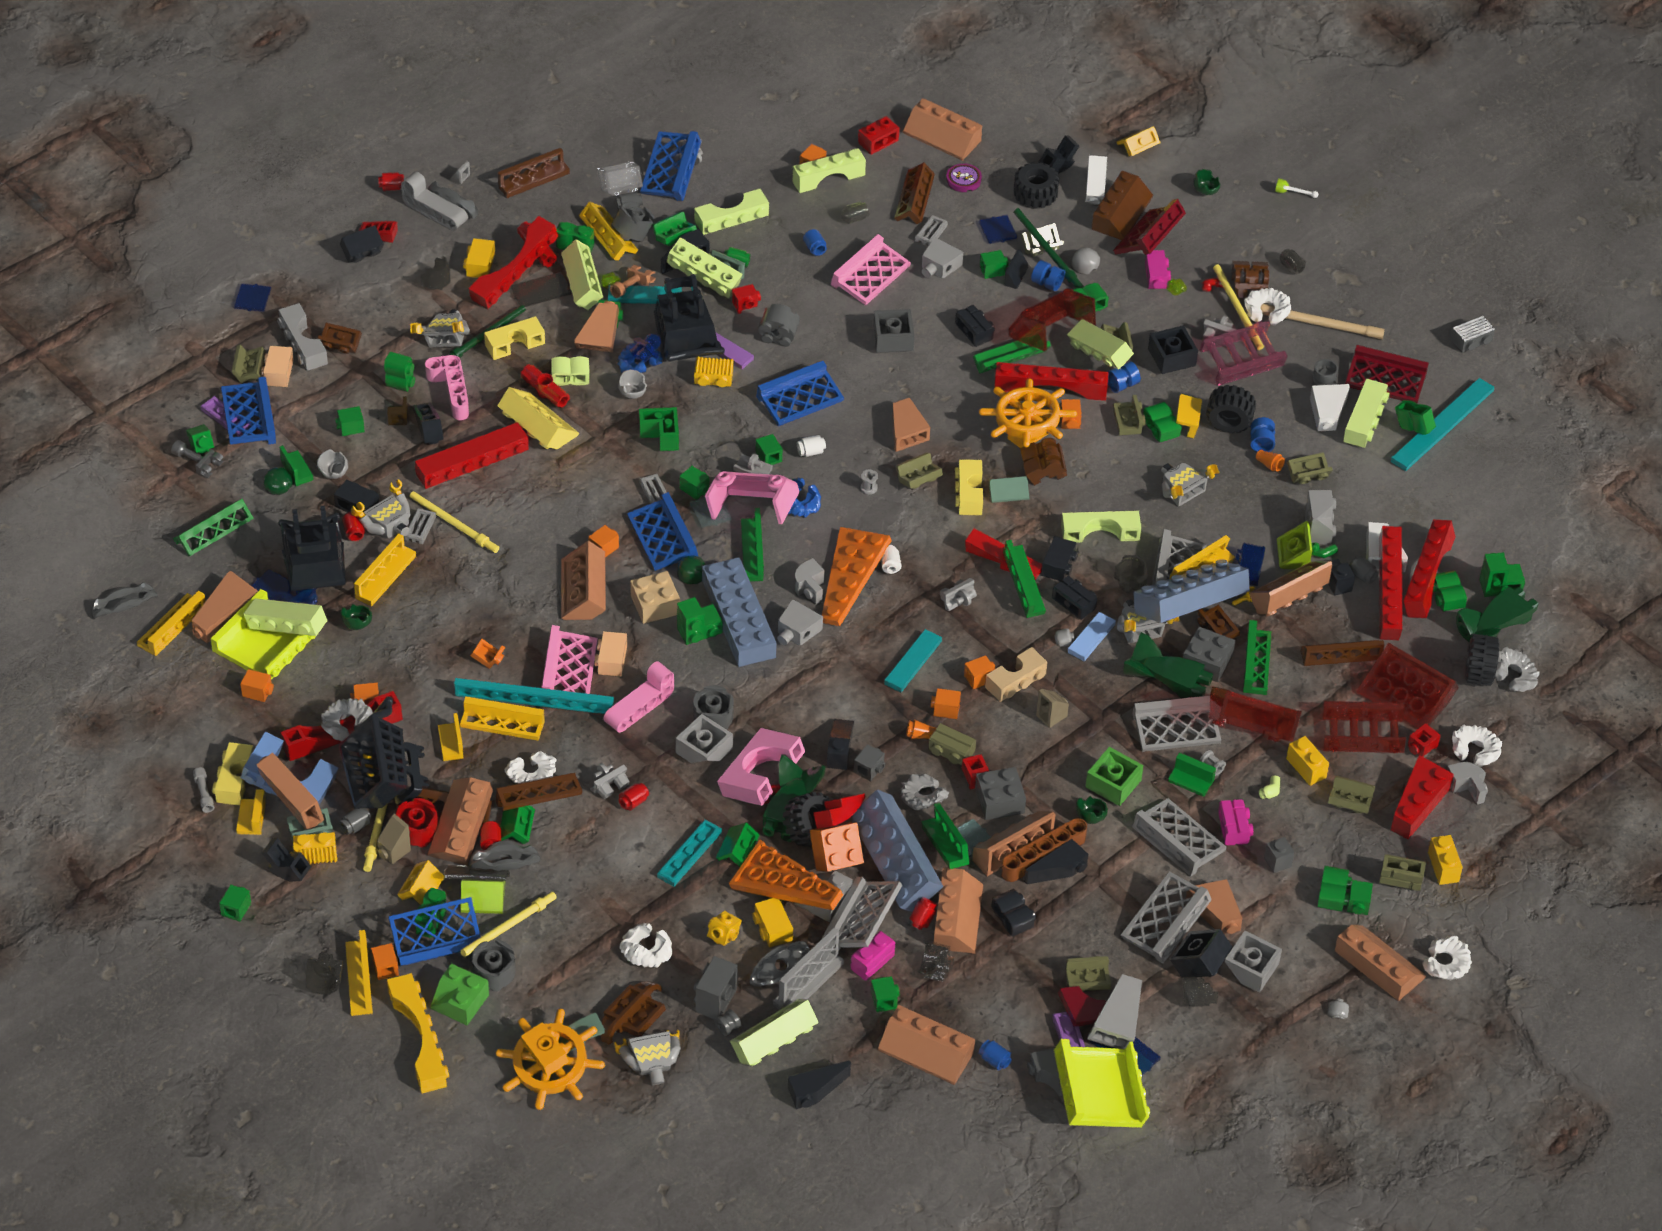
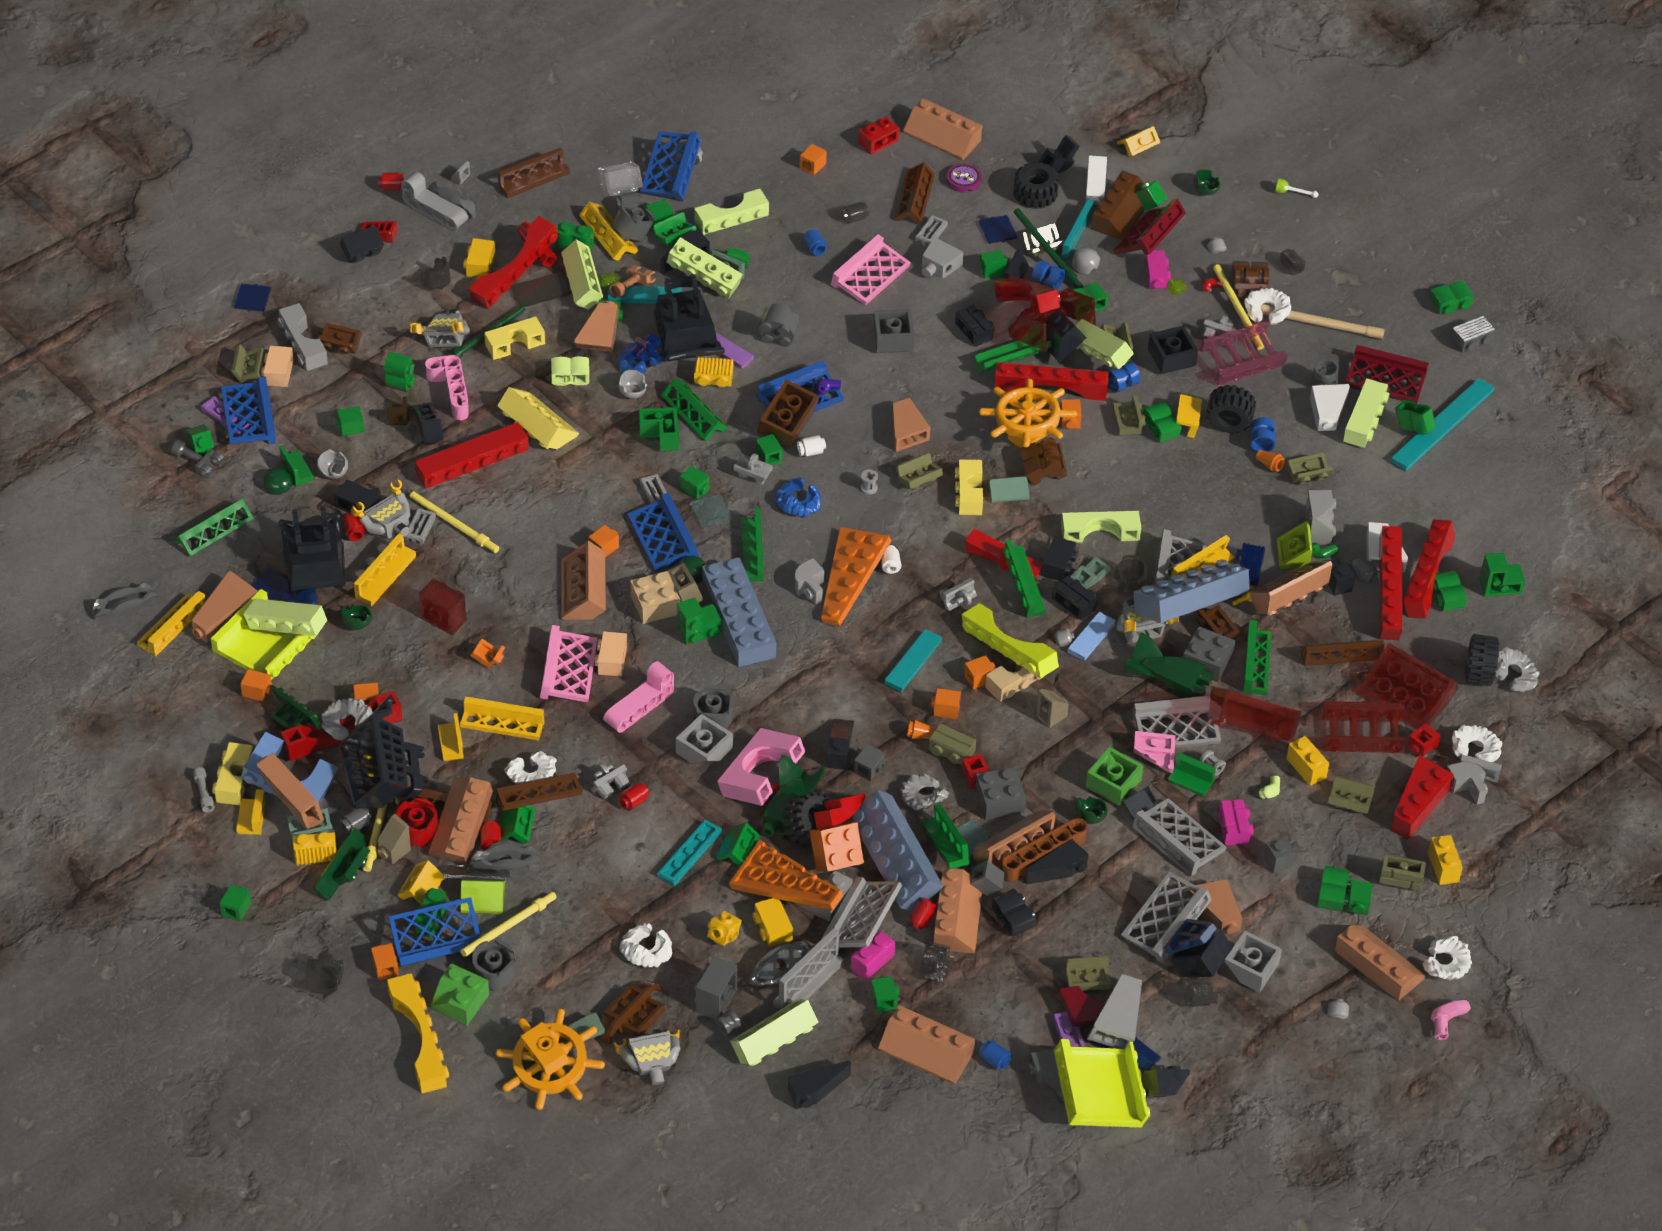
black brick [262,838,312,882] -> none
yellow fence [345,930,373,1016] -> none
teal tile [454,678,614,714] -> none
red piece [521,364,570,408] -> none
bright pink windscreen [705,471,799,524] -> none
red brick [732,284,761,314] -> none
light grey torso [777,600,823,645] -> none
yellowish green arch [793,148,866,193] -> none
light grey torso [1161,463,1219,507] -> none
dark green hips [1456,587,1538,642] -> none
none -> dark green bracket [269,684,322,730]
none -> dark green bracket [313,828,370,901]
none -> clear red brick [419,578,467,636]
none -> green brick [646,199,673,228]
none -> green fence [661,378,728,441]
none -> dark tan slope [668,563,703,602]
none -> reddish brown brick [757,380,819,449]
none -> dark purple arm [816,379,841,395]
none -> neon yellow arch [962,603,1059,678]
none -> dark grey brick [970,860,1004,896]
none -> red arch [993,276,1061,313]
none -> black slope [1043,309,1086,363]
none -> teal tile [1062,199,1094,260]
none -> sand green slope [1070,557,1111,589]
none -> black panel [1123,786,1158,818]
none -> bright pink wing [1133,731,1175,773]
none -> green brick [1135,180,1167,211]
none -> black slope [1143,1065,1190,1098]
none -> dark blue wing [1163,919,1217,954]
none -> light grey piece [1207,237,1227,254]
none -> green brick [1430,281,1474,314]
none -> bright pink arm [1431,1000,1470,1040]
none -> light grey tile [1460,754,1502,783]

